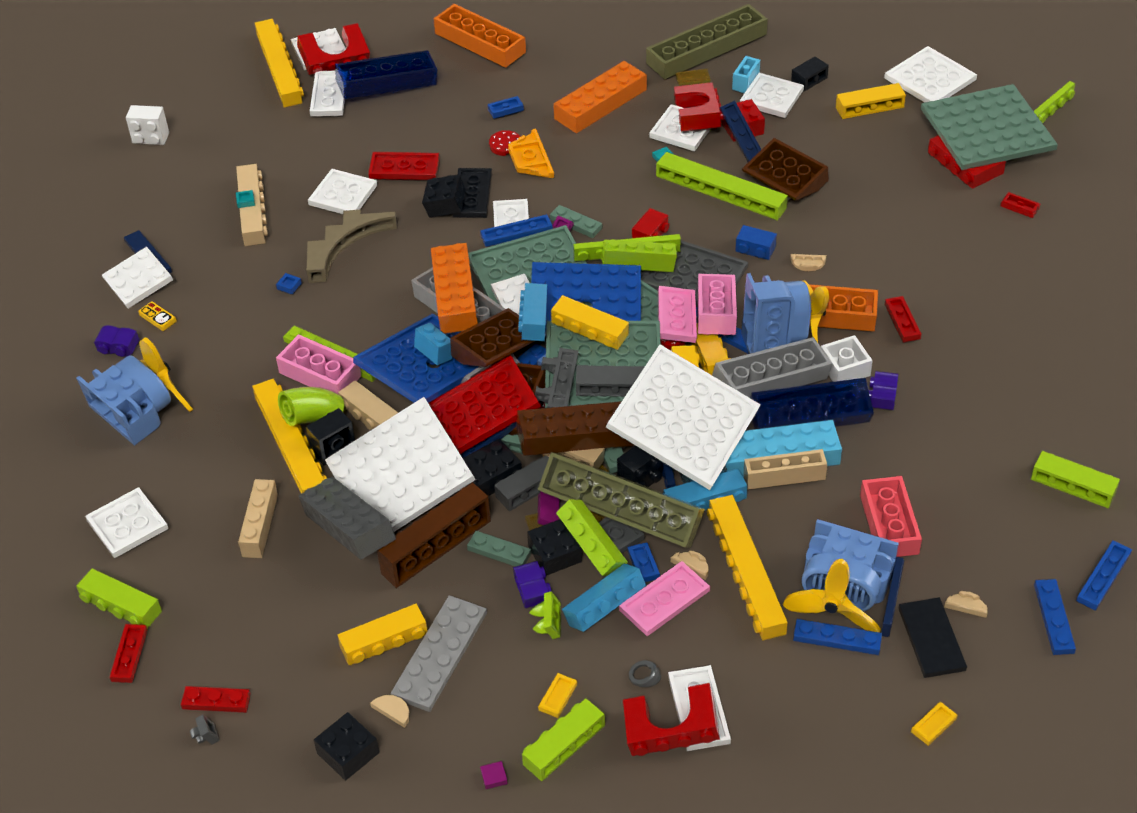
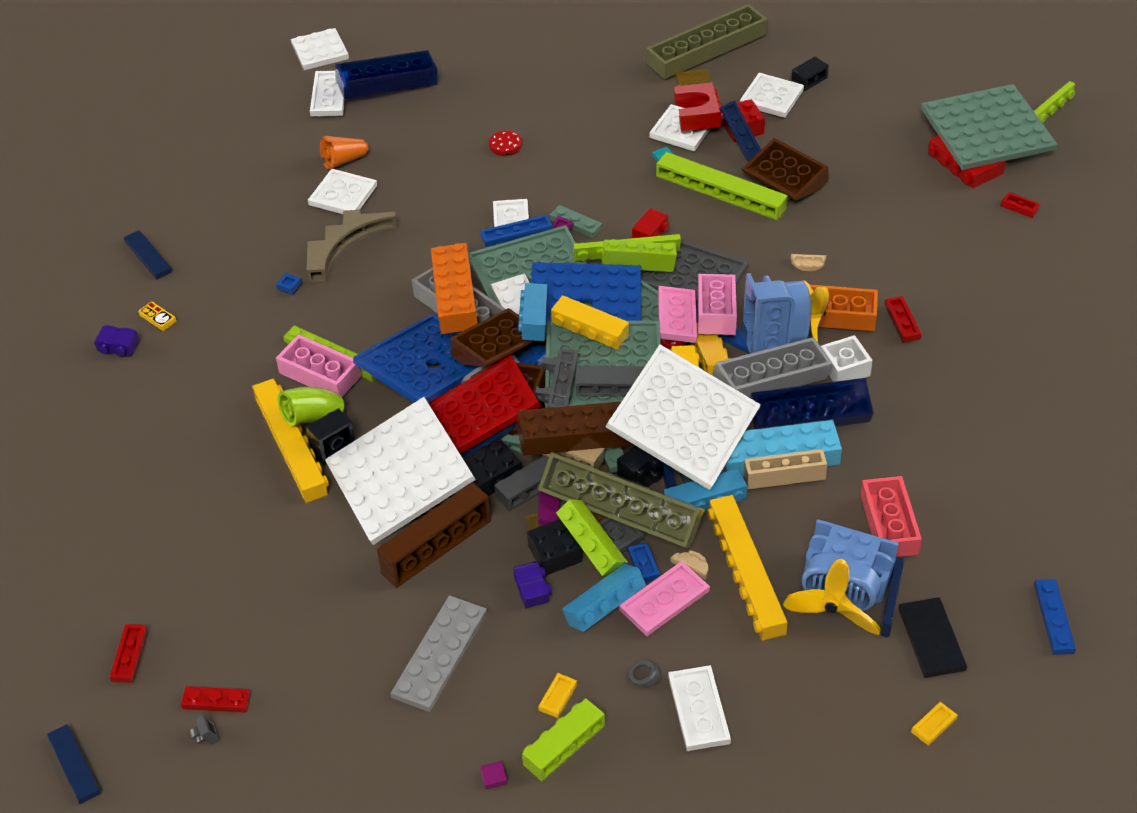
medium blue brick [76,337,193,446] -> none
lime brick [76,568,162,629] -> none
white plate [85,487,168,558] -> none
white plate [102,247,173,309] -> none
white brick [126,105,169,145] -> none
tan brick [236,164,268,246] -> none
teal tile [236,190,255,208] -> none
tan brick [238,479,278,558] -> none
yellow brick [255,19,304,108] -> none
red arch [297,23,370,75] -> none
dark grey brick [299,477,396,560] -> none
black brick [313,712,380,781] -> none
yellow brick [337,603,427,666] -> none
tan brick [338,380,398,430] -> none
red plate [368,152,440,180] -> none
tan tile [370,695,409,728] -> none
dark azure brick [414,323,452,365] -> none
black brick [422,174,466,218] -> none
orange brick [434,4,526,68] -> none
black tile [453,168,492,218] -> none
sand green plate [467,531,531,567] -> none
blue plate [488,96,524,119] -> none
light orange wing [508,129,554,178] -> none
lime tile [529,591,561,639] -> none
orange brick [553,61,647,134] -> none
red arch [623,683,720,756] -> none
medium azure brick [732,56,760,93] -> none
blue brick [736,225,777,260] -> none
blue plate [793,619,882,655] -> none
yellow brick [836,83,906,119] -> none
dark purple brick [867,371,899,410] -> none
white plate [884,46,977,103] -> none
tan tile [944,591,987,618] -> none
lime brick [1031,451,1120,509] -> none
blue plate [1076,541,1132,611] -> none
none -> dark blue tile [46,724,101,804]
none -> orange cone [320,136,368,169]

